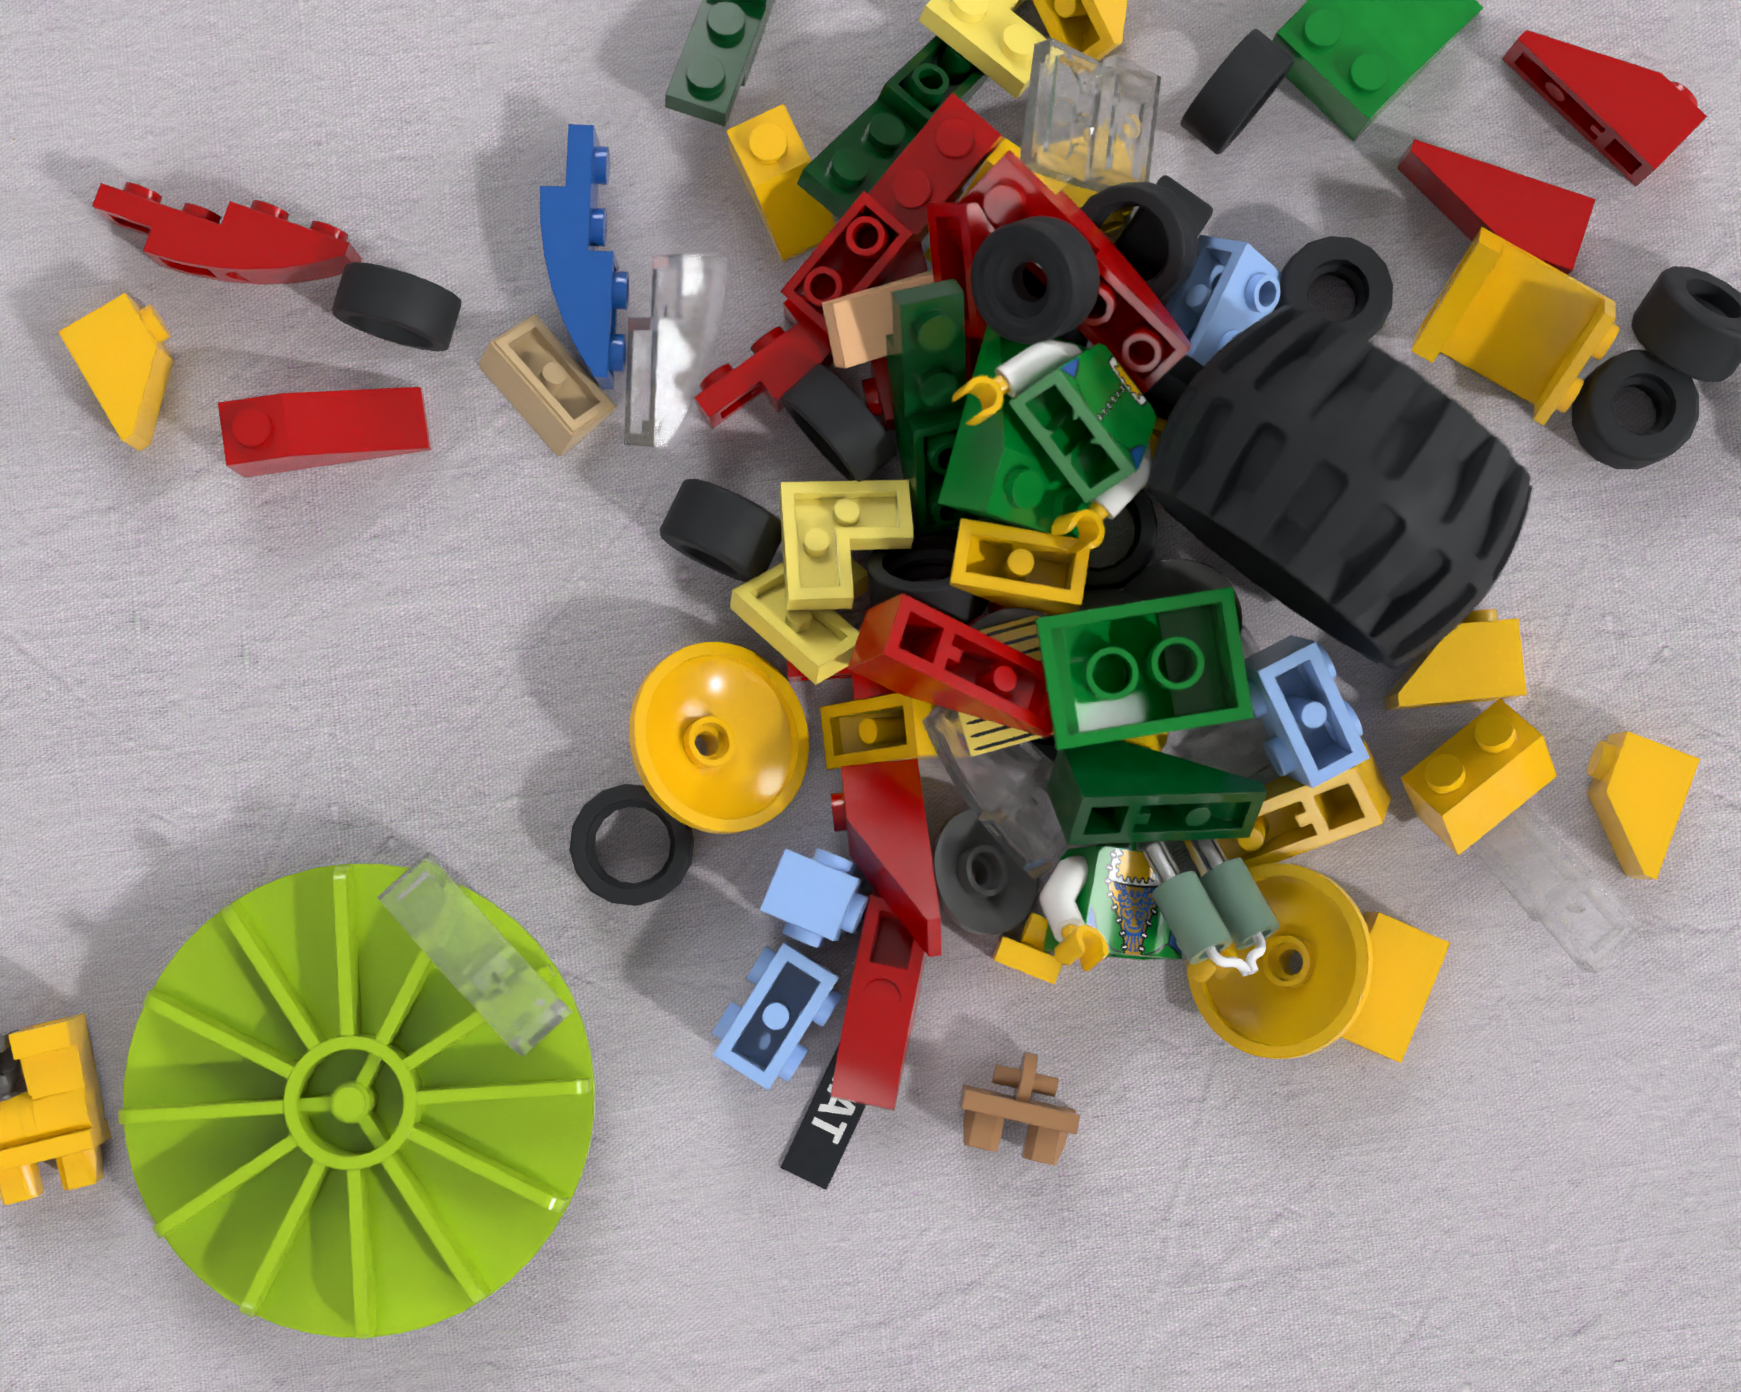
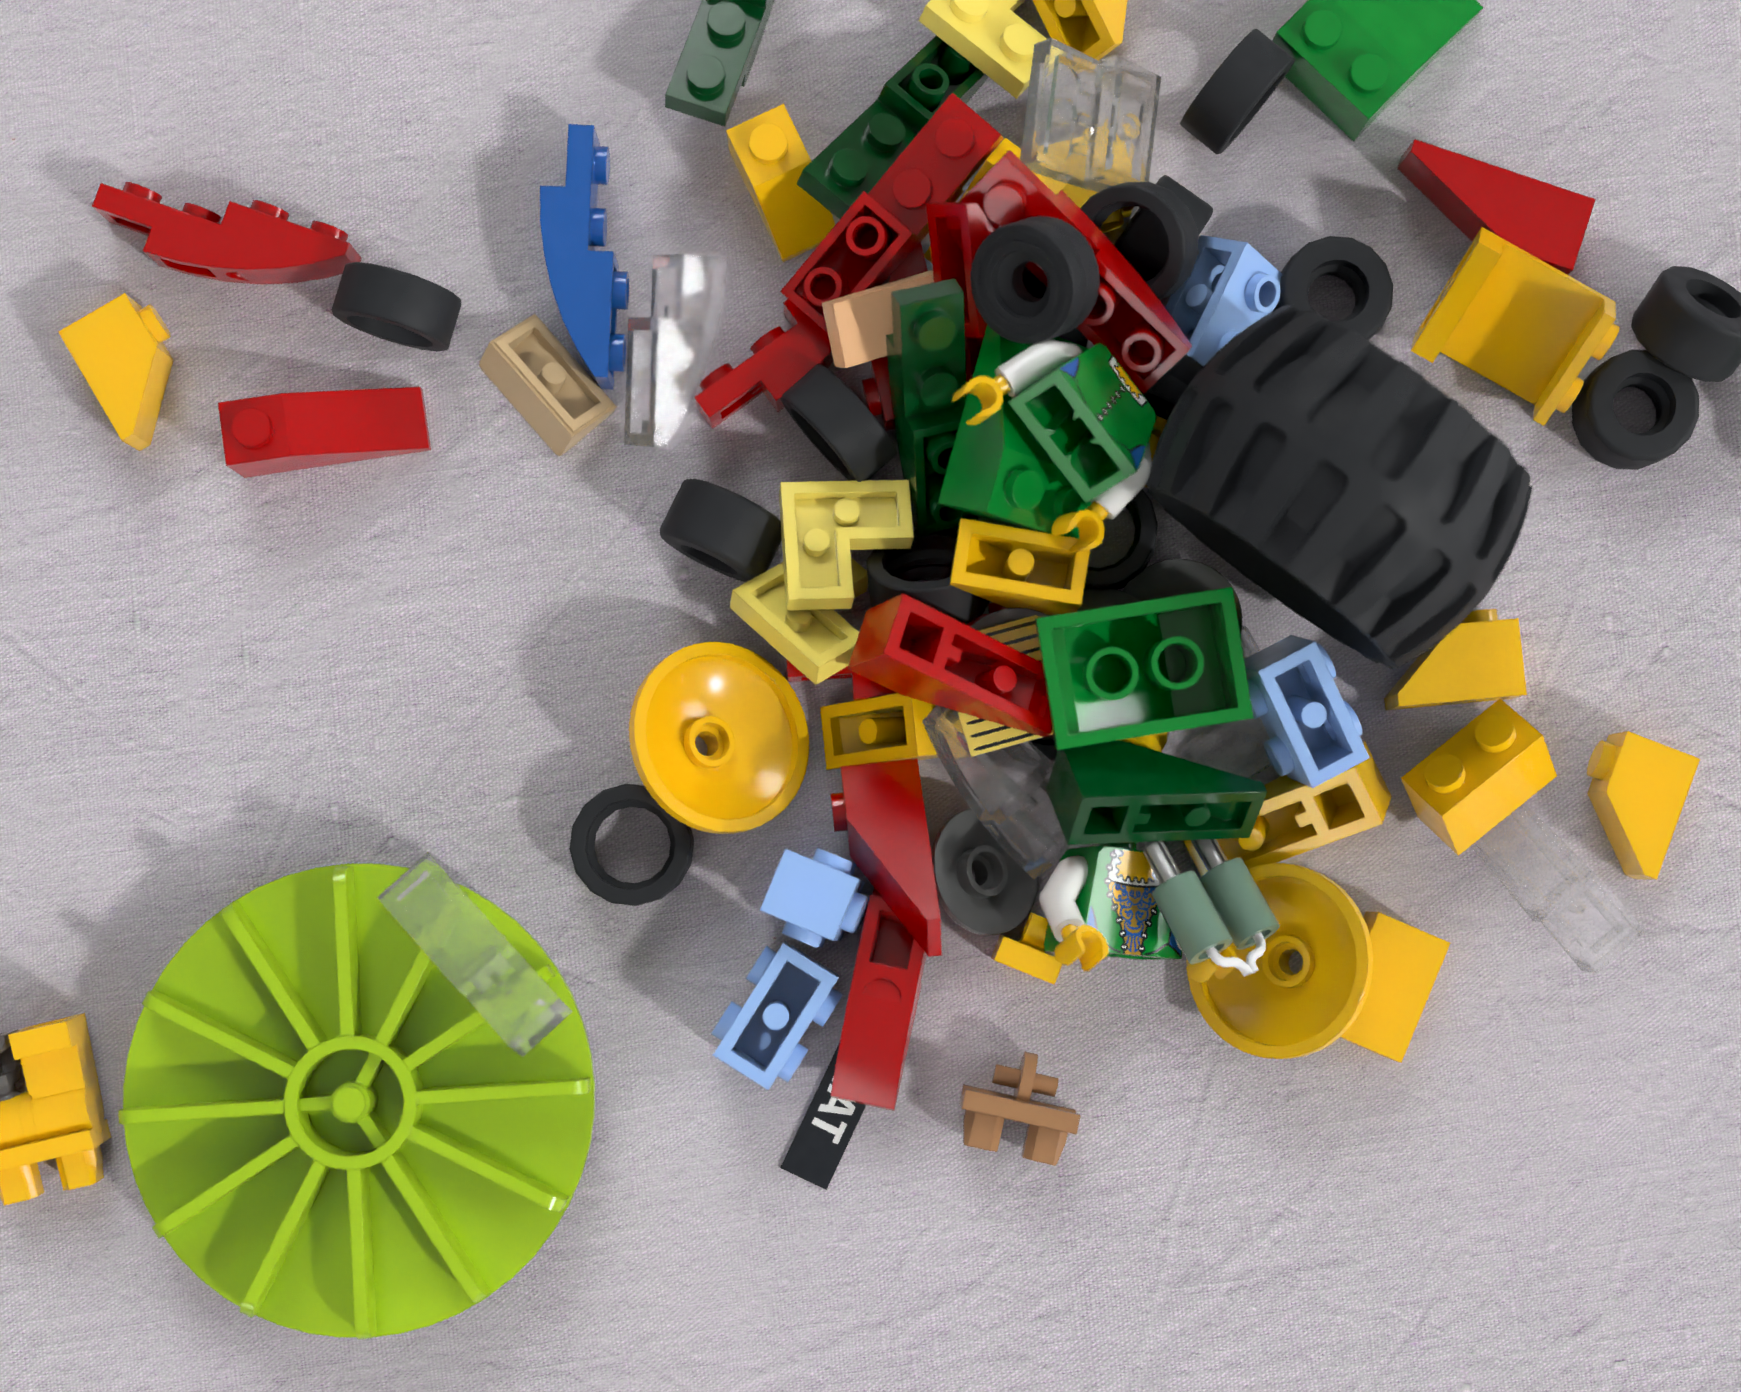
red slope [1502,30,1708,186] -> none

